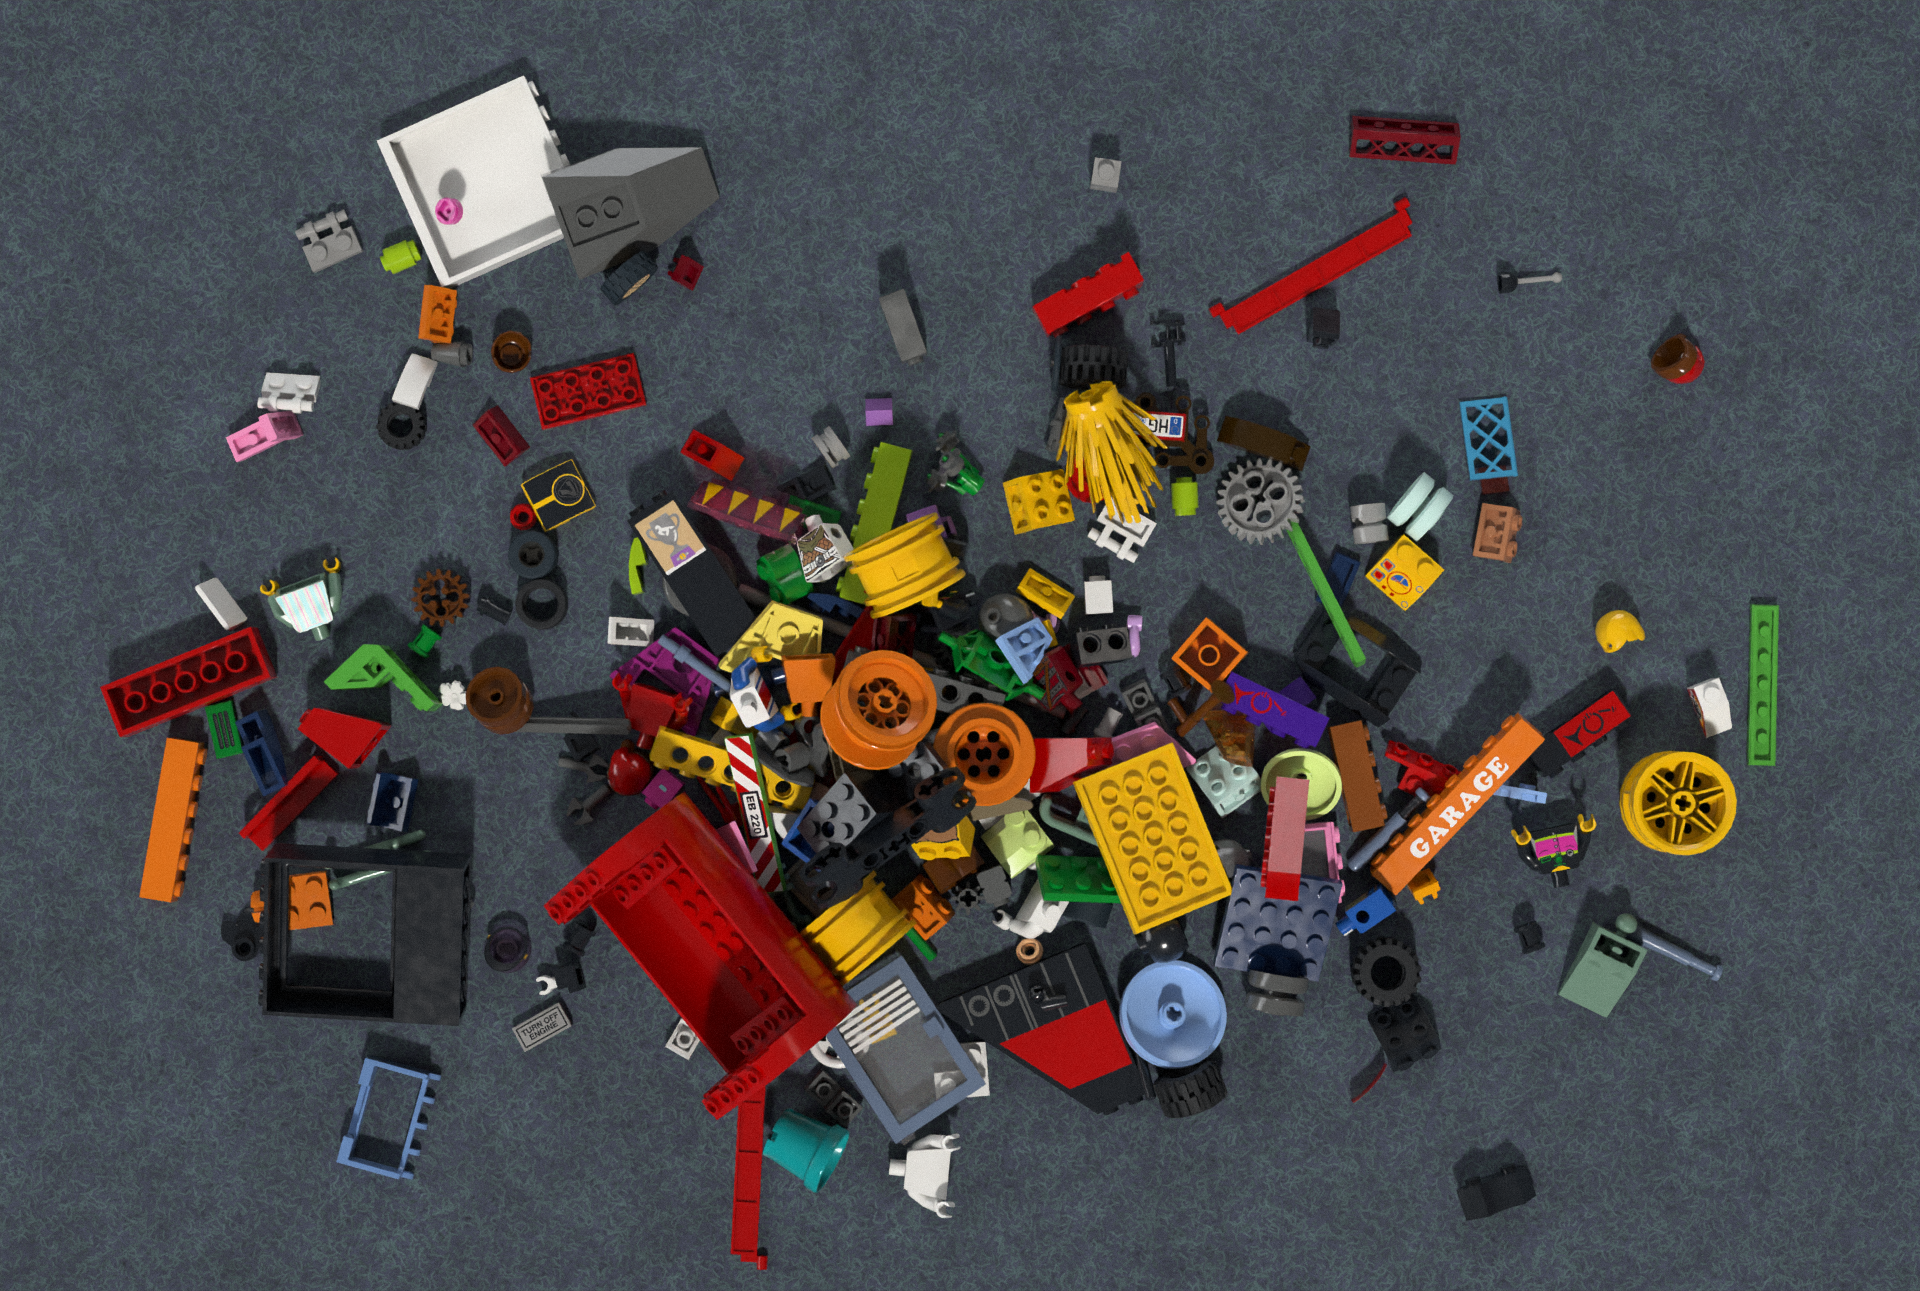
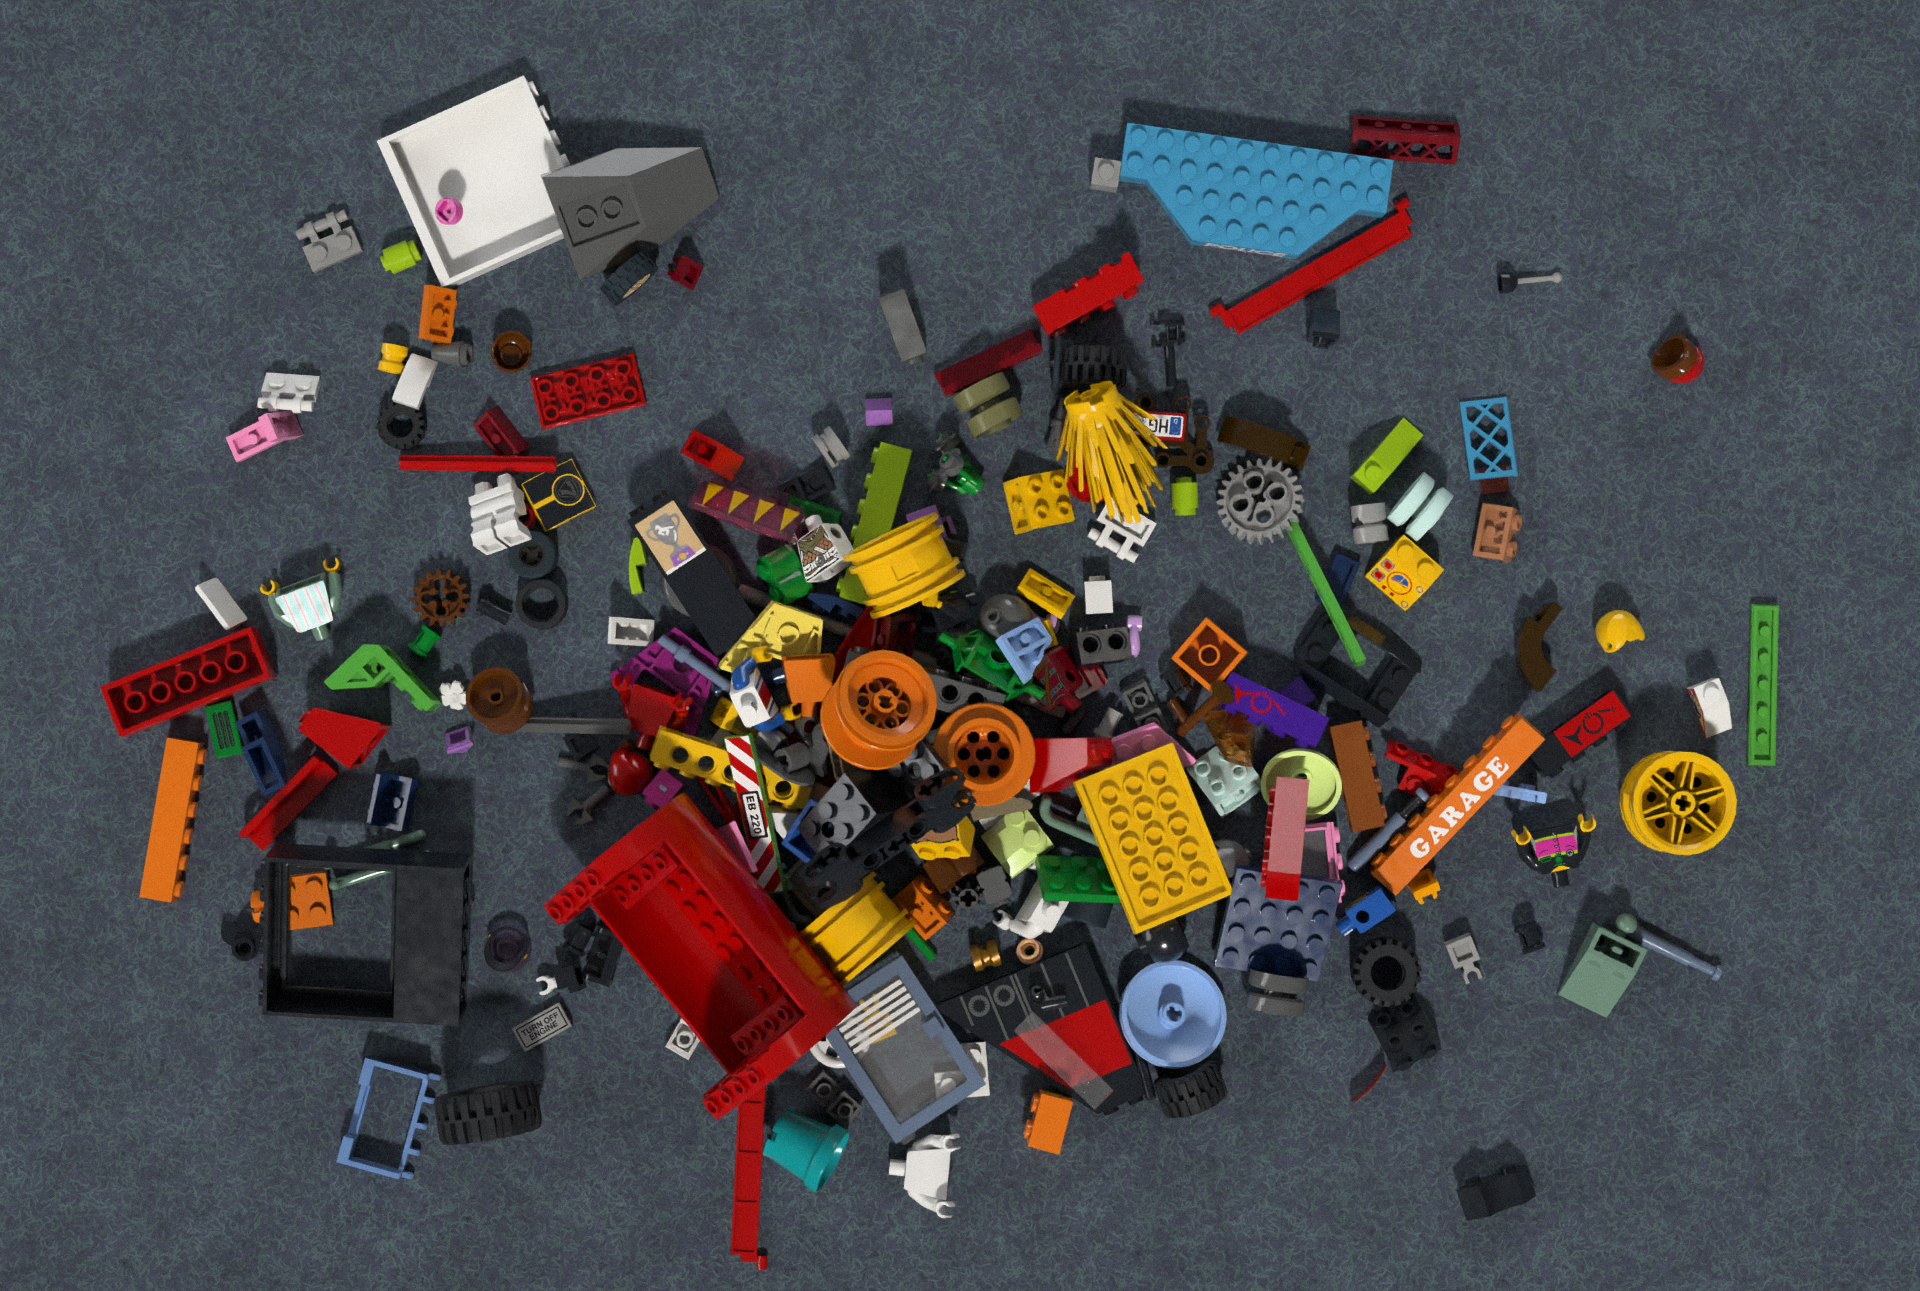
none -> yellow wheel [378,343,409,375]
none -> red axle [399,454,557,472]
none -> black tyre [434,1080,542,1145]
none -> medium lavender slope [444,726,473,754]
none -> white hips [468,473,532,555]
none -> black hinge [583,925,623,987]
none -> dark red fence [934,329,1043,399]
none -> olive wheel [953,372,1024,439]
none -> pearl gold wheel [969,939,1002,972]
none -> clear slope [1014,1011,1114,1110]
none -> orange brick [1023,1087,1073,1155]
none -> dark azure brick [1119,123,1394,259]
none -> lime slope [1350,418,1423,495]
none -> light grey plate [1444,933,1482,984]
none -> dark brown arch [1515,602,1563,692]

